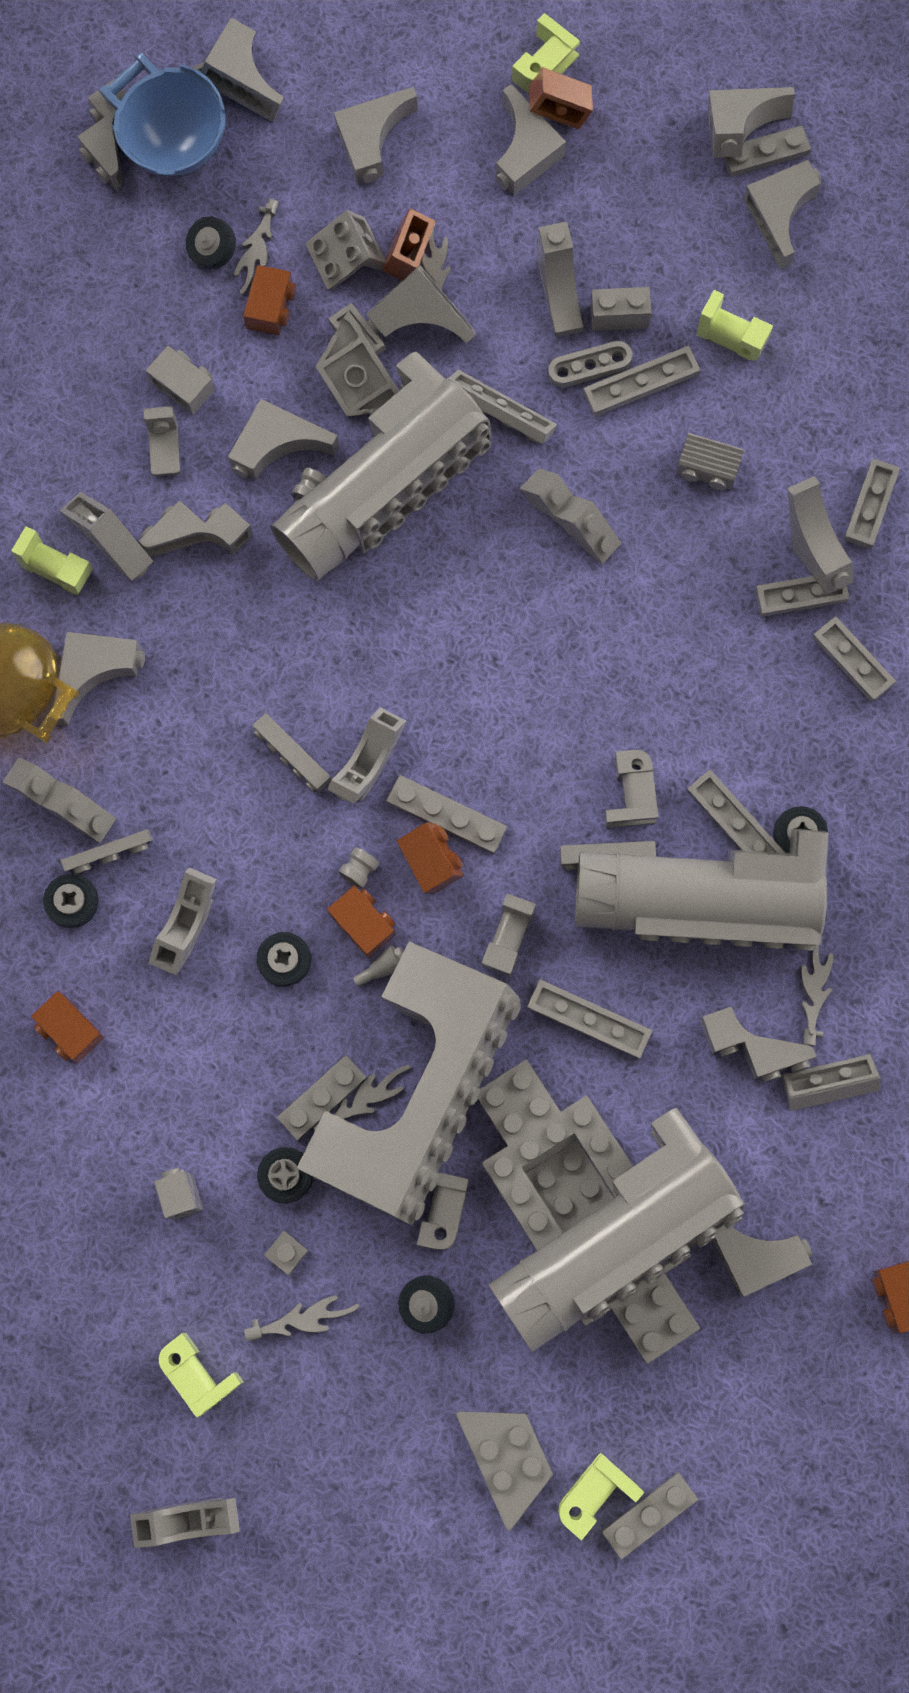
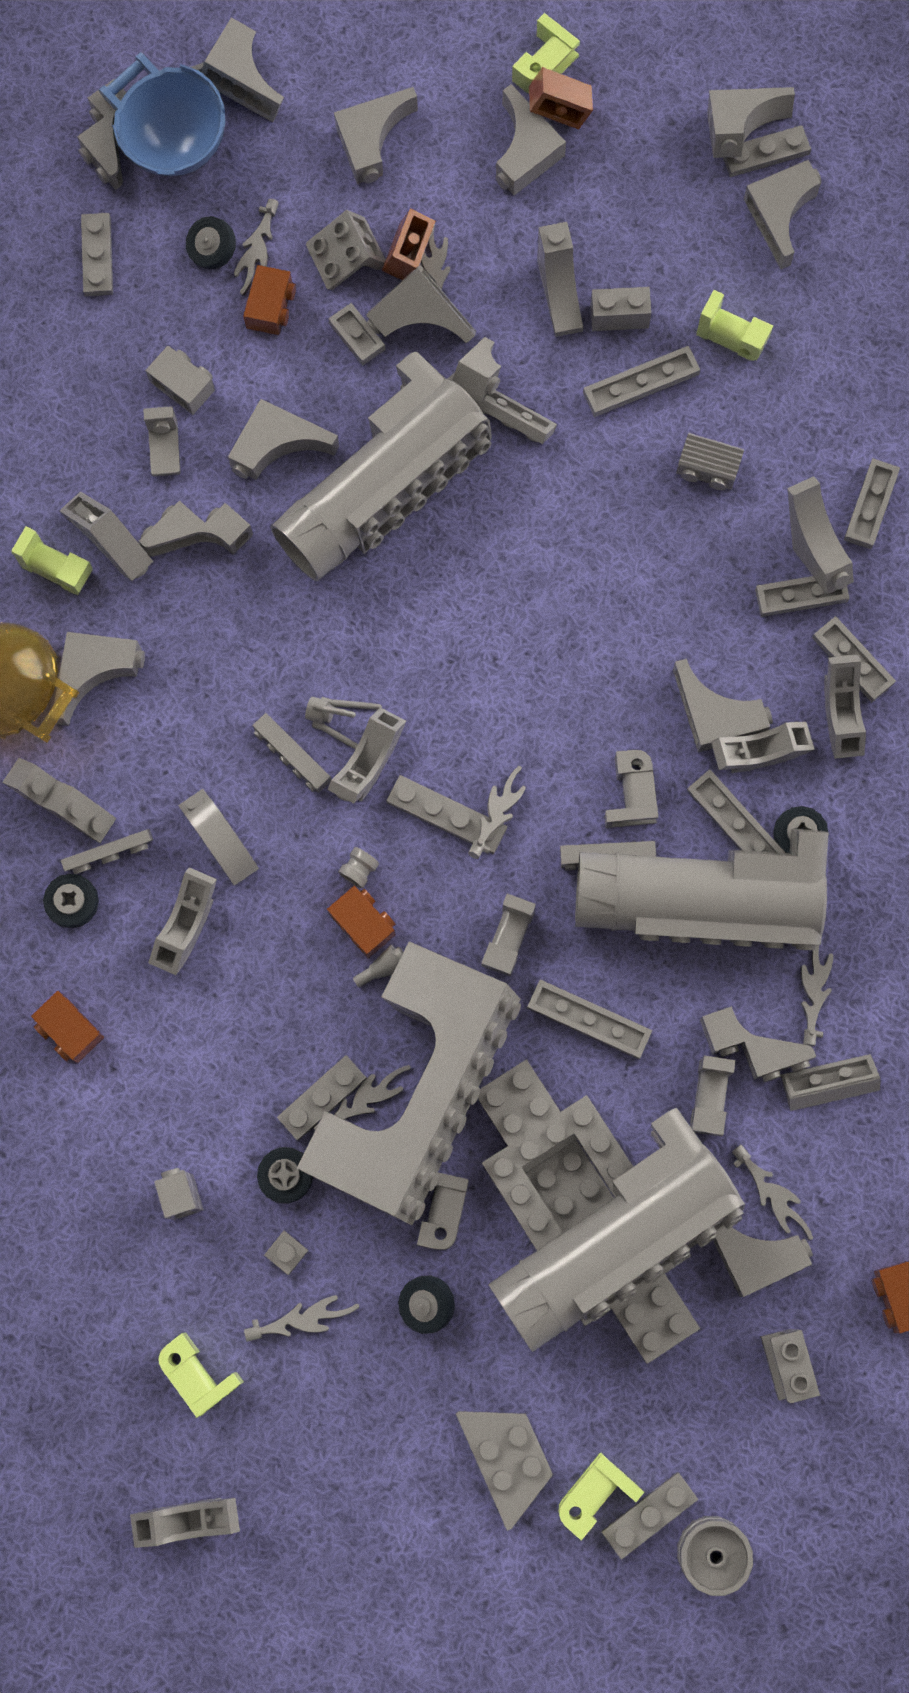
black wheel [256,932,311,987] -> none
light grey wheel [291,468,327,500] -> none
light grey wing [315,311,399,416] -> none
dark orange brick [396,822,464,894] -> none
light grey arch [520,468,622,564] -> none
light grey plate [548,341,632,388] -> none
none -> light grey plate [81,213,113,296]
none -> light grey arch [178,789,259,886]
none -> light grey plant [305,696,382,750]
none -> light grey arch [452,337,501,401]
none -> light grey piece [468,766,526,859]
none -> light grey arch [673,659,773,752]
none -> light grey wheel [677,1516,753,1596]
none -> light grey piece [690,1055,736,1137]
none -> light grey arch [711,722,815,773]
none -> light grey piece [732,1144,813,1240]
none -> light grey panel [760,1328,820,1403]
none -> light grey arch [824,654,866,759]

